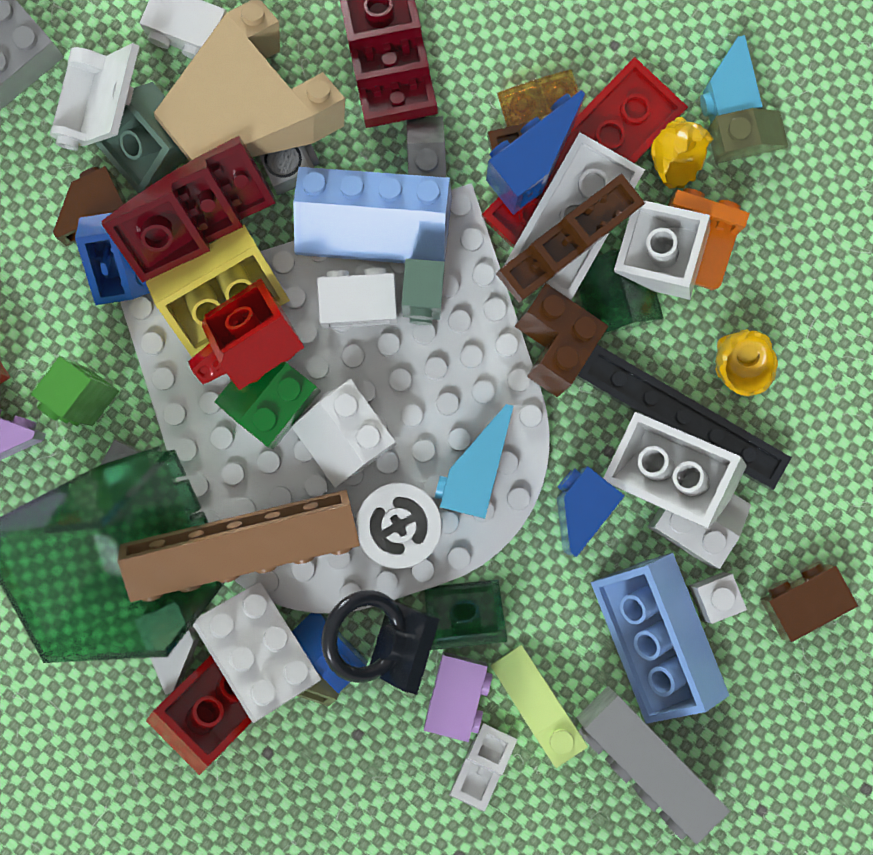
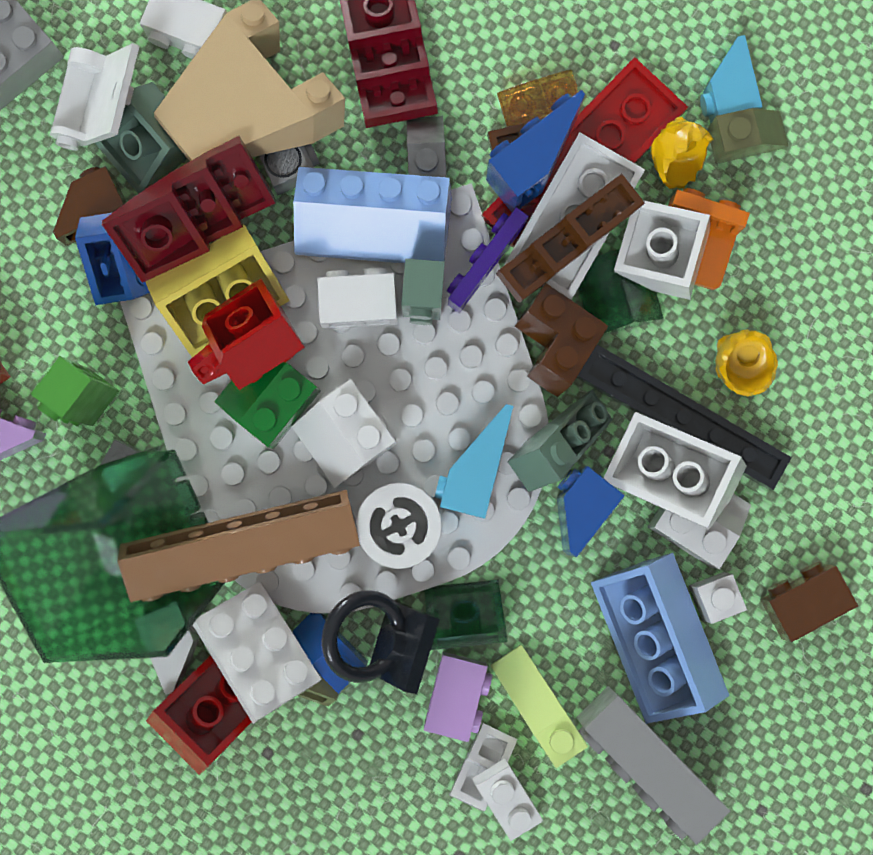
none -> dark purple plate [446,207,529,314]
none -> white plate [472,758,543,841]
none -> sand green slope [507,390,613,492]

